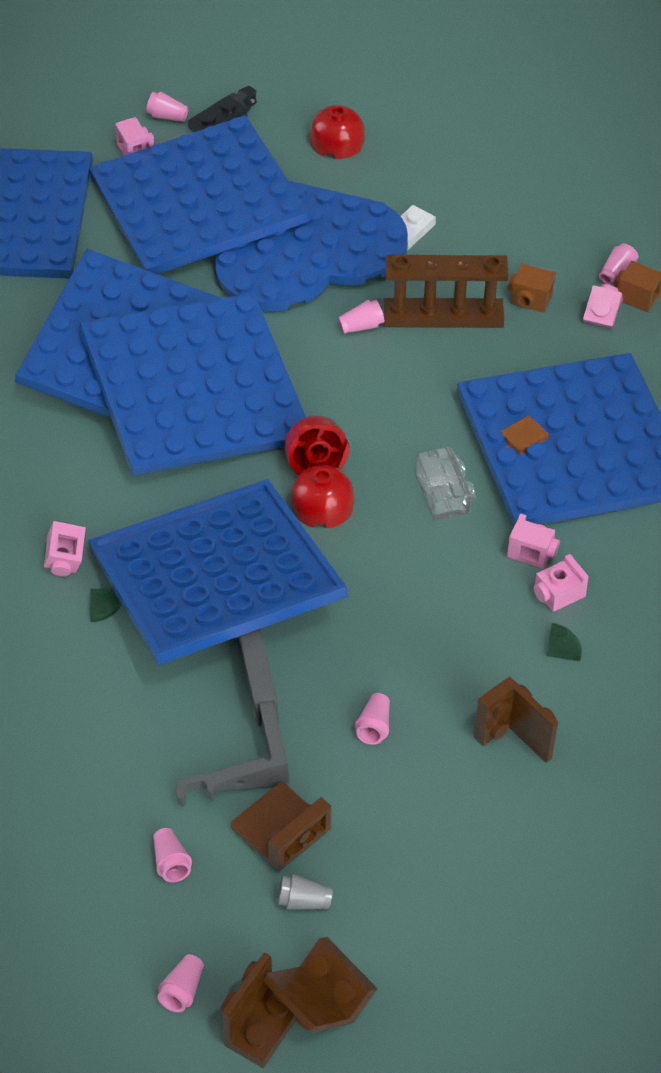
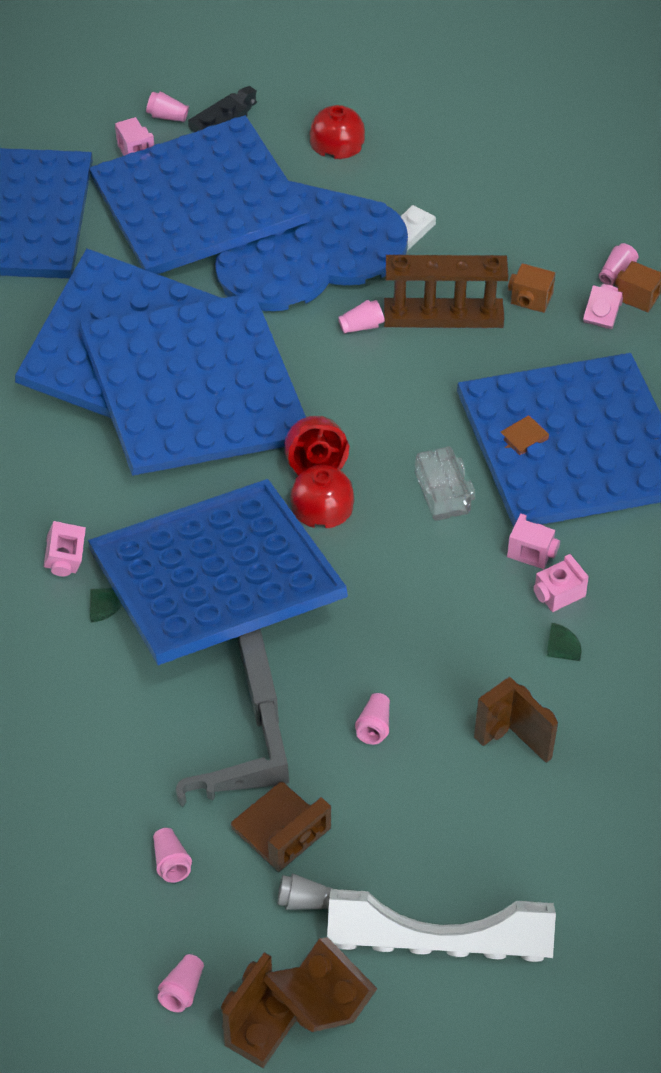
none -> white arch [327,889,556,962]

